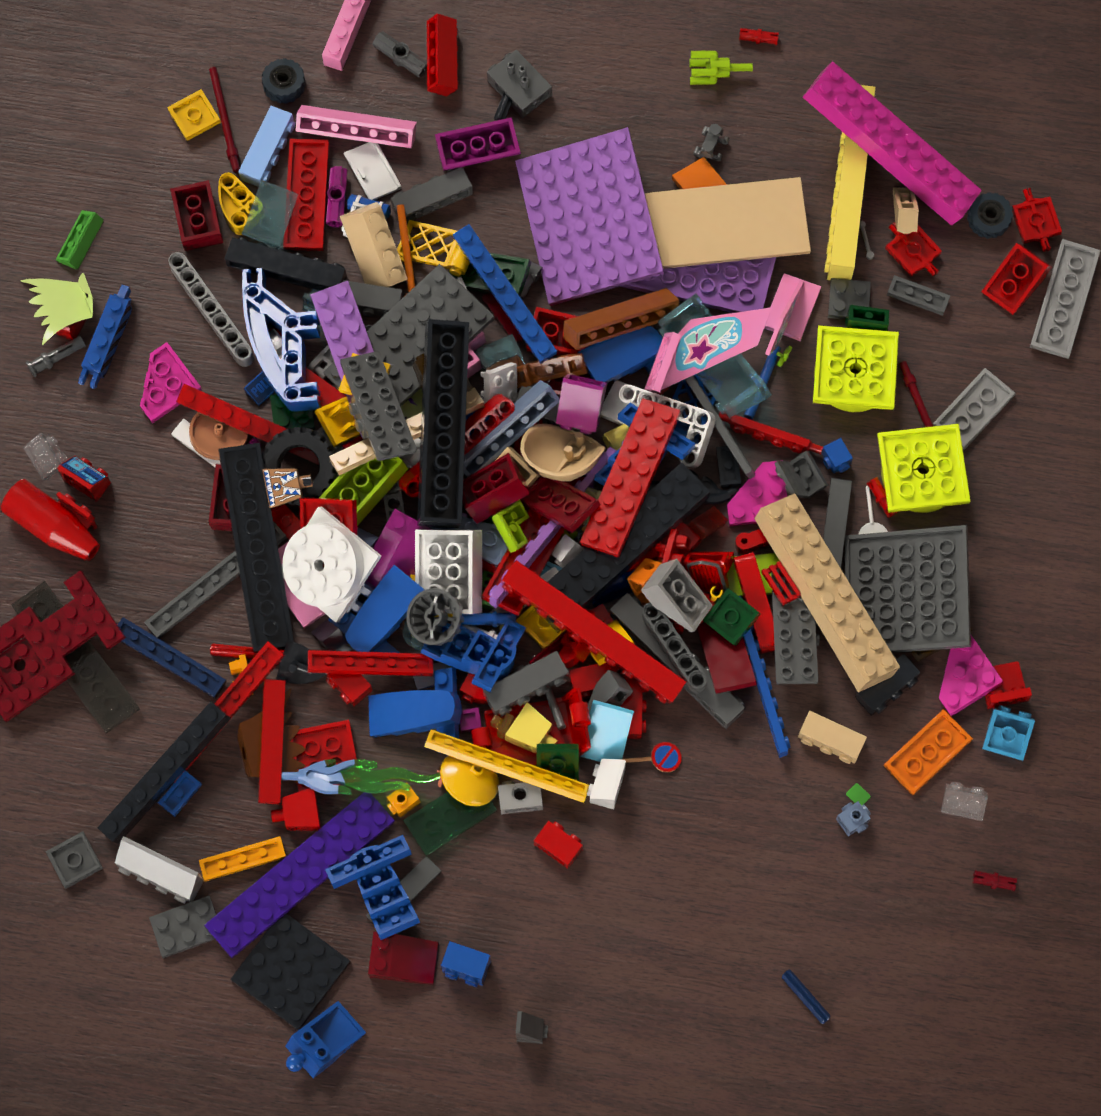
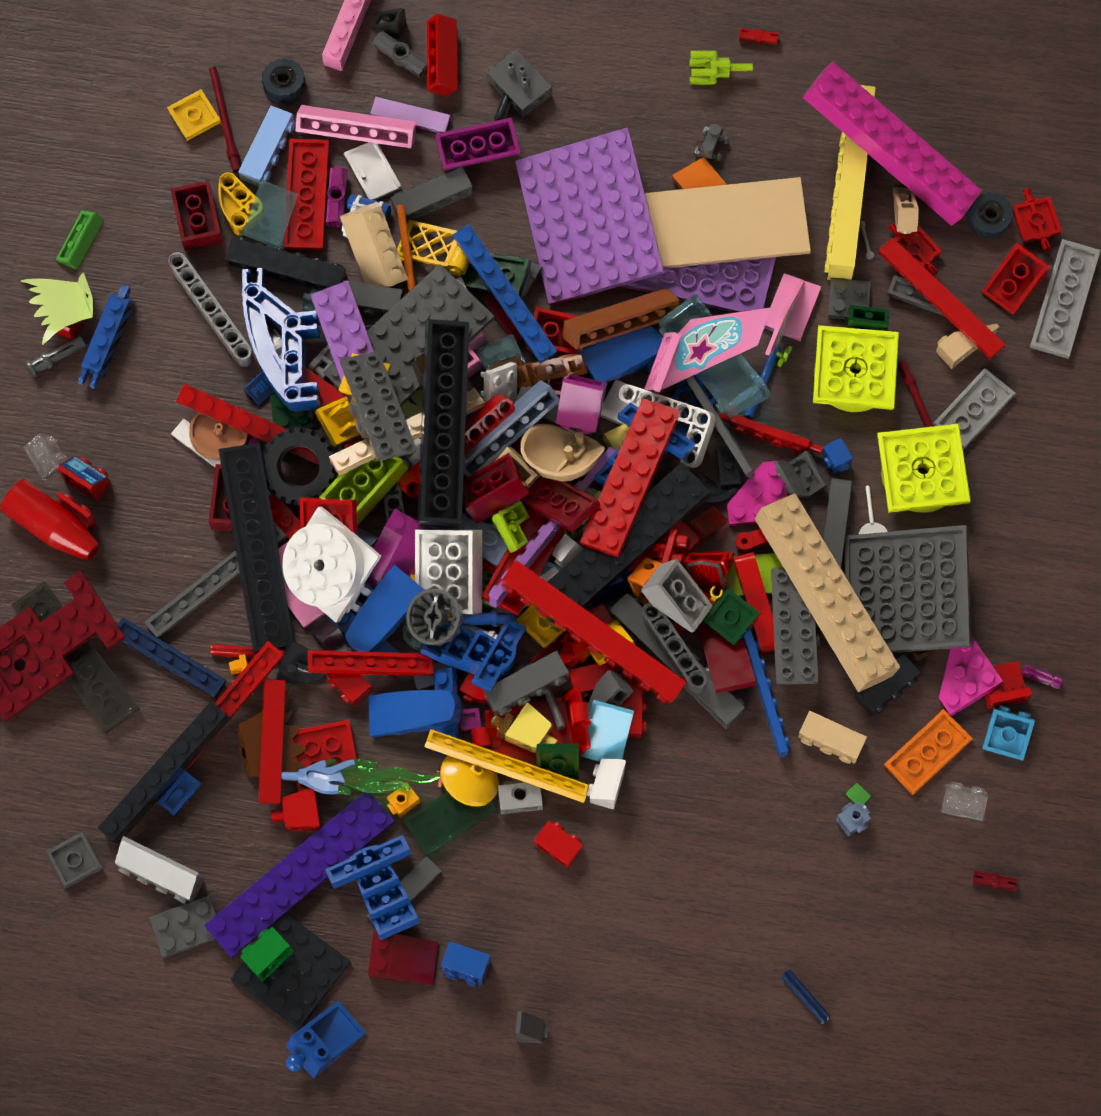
dark pink plate [140,342,202,423] -> none
light orange plate [199,836,286,882] -> none
torso [262,469,313,508] -> none
piece [620,742,681,772] -> none
red tile [761,561,801,606] -> none
red pin [867,477,898,518] -> none
none -> green brick [240,927,294,982]
none -> lavender tile [370,97,451,133]
none -> pearl dark grey slope [371,8,406,39]
none -> red tile [878,238,1006,360]
none -> tan slope [936,324,999,369]
none -> magenta axle [1022,665,1063,689]

